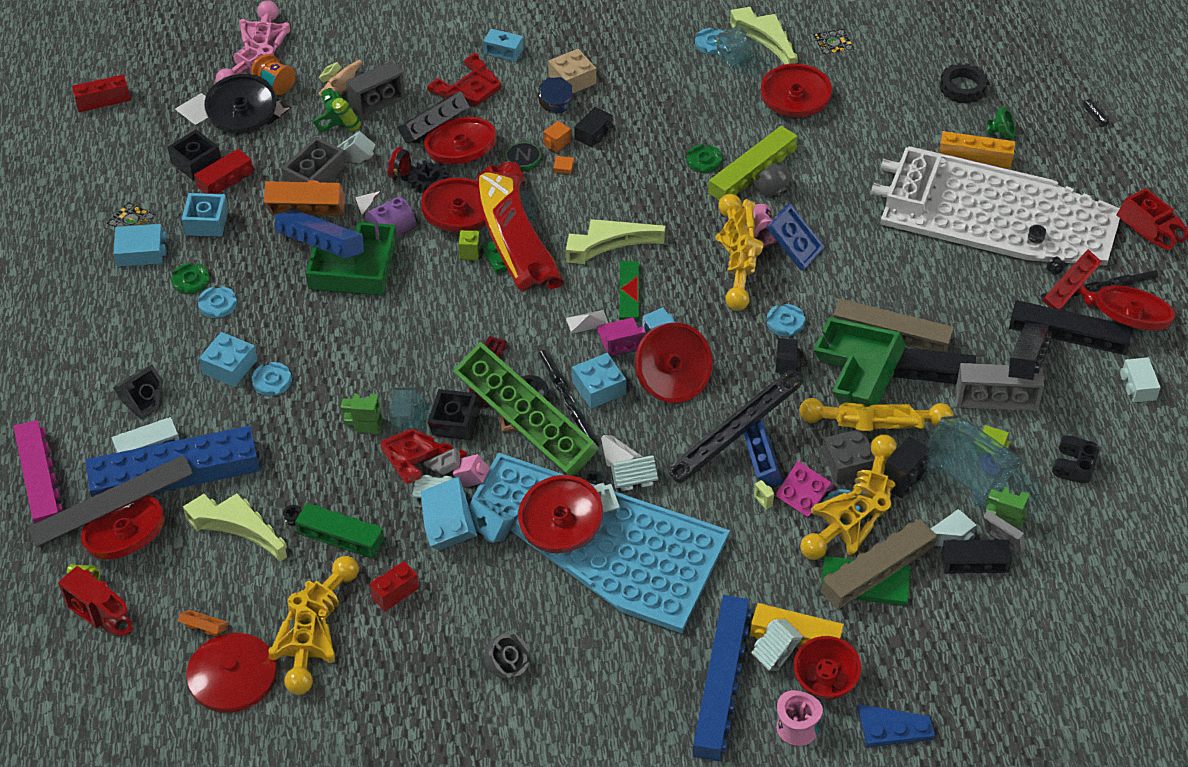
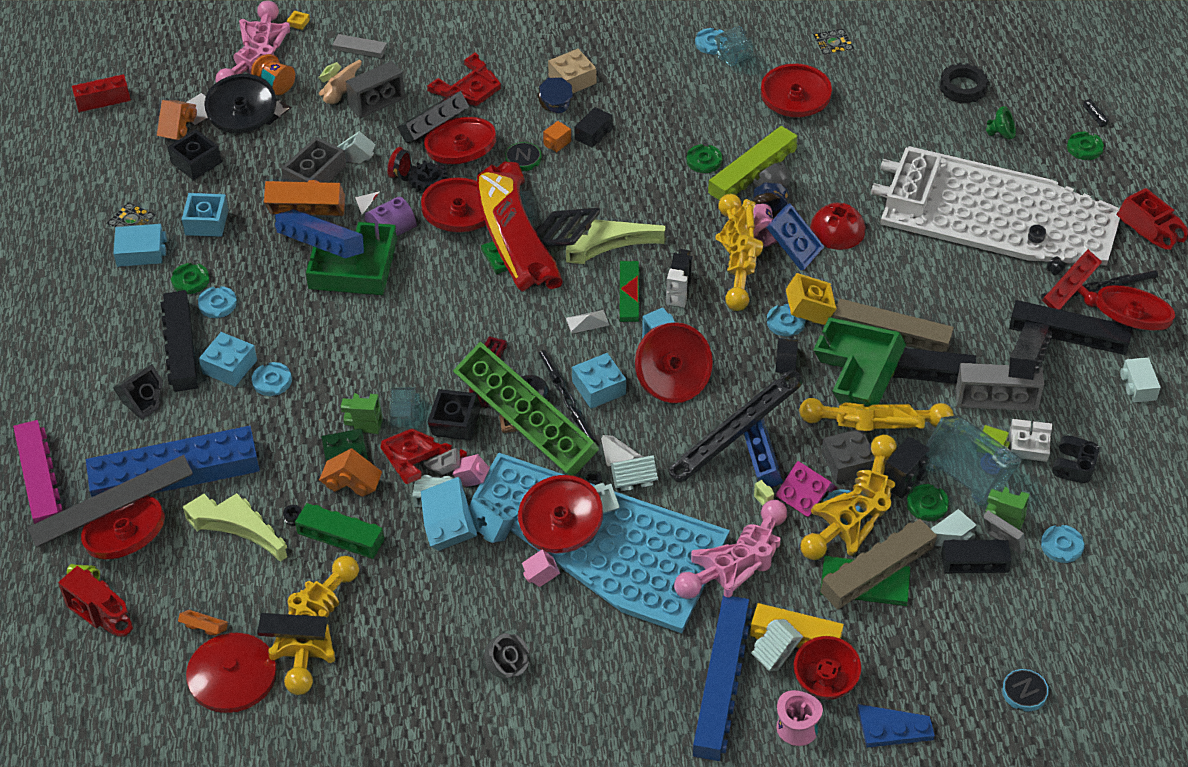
light aqua brick [111,417,179,453] -> none
red brick [194,148,254,194] -> none
green piece [312,88,361,132] -> none
red brick [369,561,419,612] -> none
lime brick [458,230,480,260] -> none
medium azure brick [483,29,523,62] -> none
orange tile [553,156,574,175] -> none
dark pink bracket [597,318,646,356] -> none
yellowish green arch [730,7,798,65] -> none
light orange brick [939,131,1015,169] -> none
none -> orange brick [157,100,197,140]
none -> black brick [160,290,198,392]
none -> black tile [257,613,328,640]
none -> yellow plate [287,11,310,30]
none -> orange brick [319,448,382,497]
none -> dark green plate [321,429,368,462]
none -> light grey tile [332,34,387,58]
none -> bright pink brick [522,549,560,587]
none -> black bar [535,208,600,247]
none -> white hips [666,249,693,308]
none -> bright pink piece [674,500,788,599]
none -> dark blue piece [753,182,789,219]
none -> yellow brick [786,273,837,325]
none -> red piece [810,203,866,250]
none -> green tile [906,484,949,521]
none -> tile [1002,669,1048,712]
none -> white hips [1009,419,1052,462]
none -> medium azure tile [1041,525,1085,563]
none -> green tile [1067,131,1104,160]

